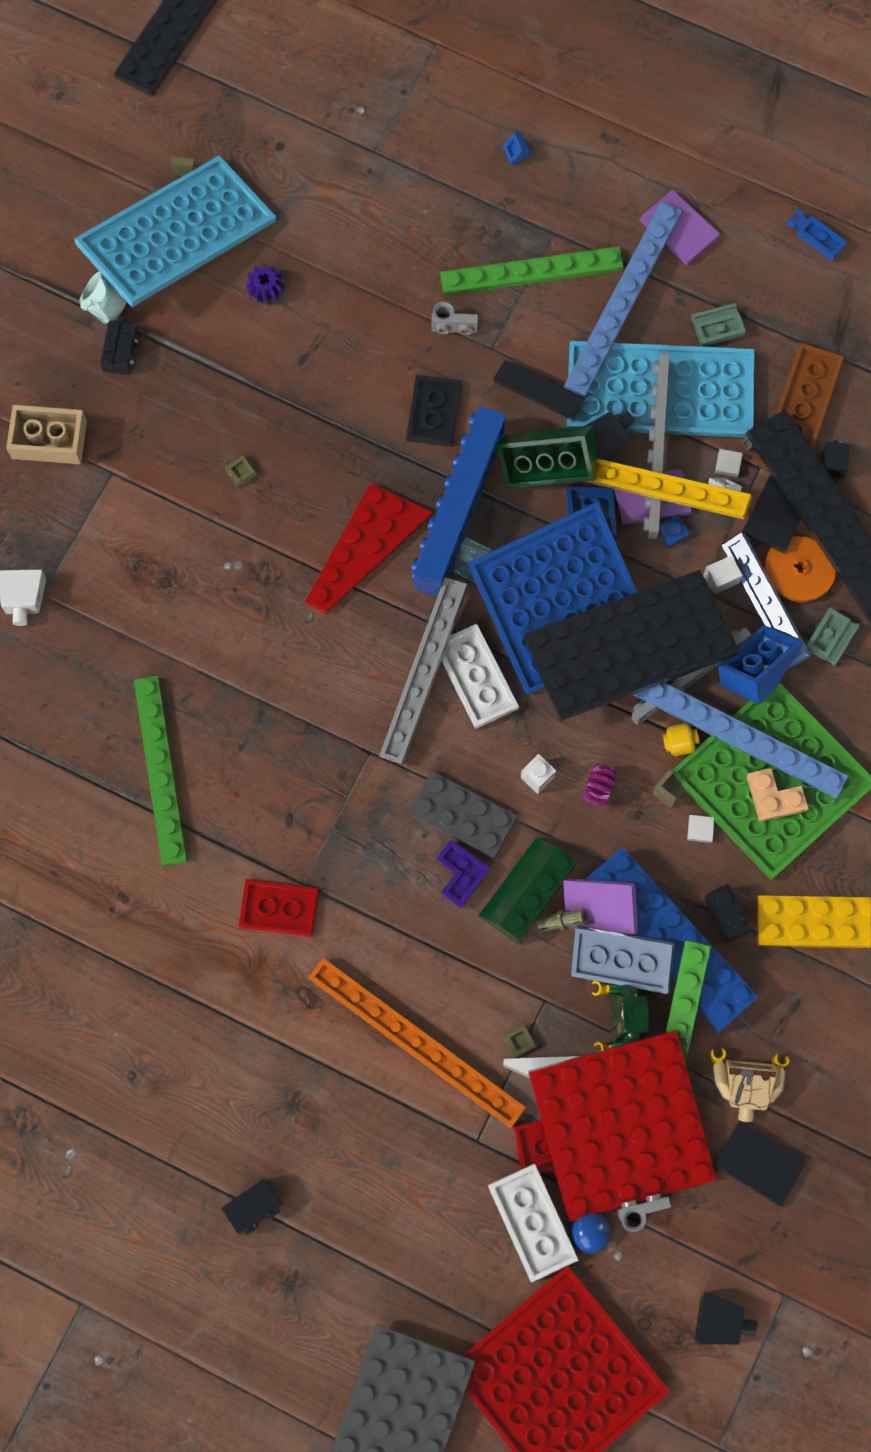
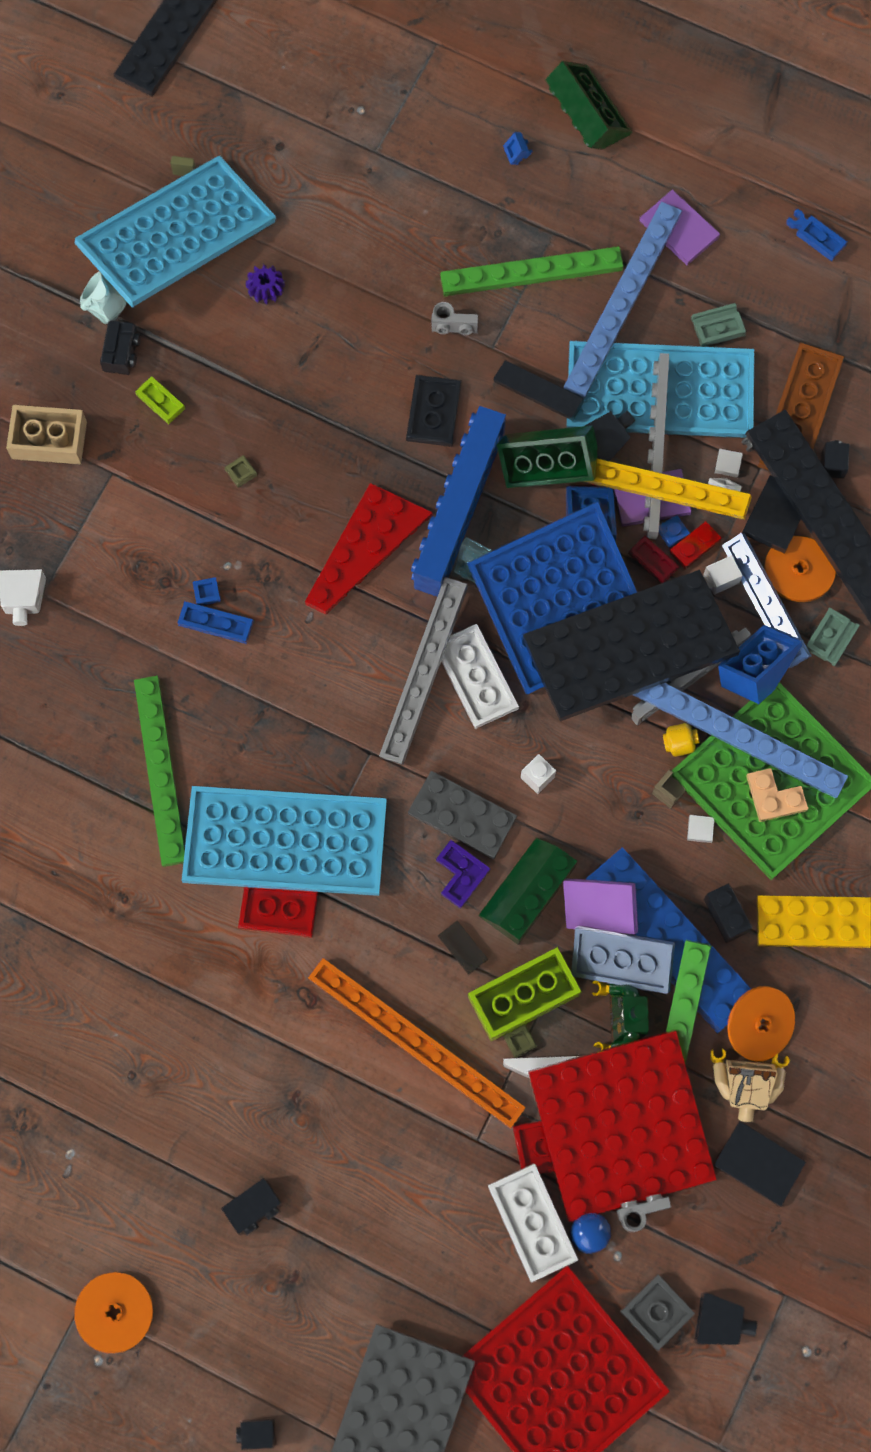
olive pin [537,908,589,932] -> none
magenta gear [582,763,617,806] -> none
none -> orange piece [74,1272,153,1353]
none -> lime plate [135,376,185,424]
none -> blue plate [177,601,254,644]
none -> medium azure plate [182,786,387,896]
none -> blue plate [193,577,221,606]
none -> black brick [236,1419,275,1450]
none -> clear smoke tile [438,921,488,975]
none -> lime brick [468,947,581,1042]
none -> dark green slope [545,61,633,149]
none -> dark grey plate [620,1274,695,1351]
none -> dark red plate [628,535,680,584]
none -> red plate [670,521,721,569]
none -> orange piece [728,986,795,1061]

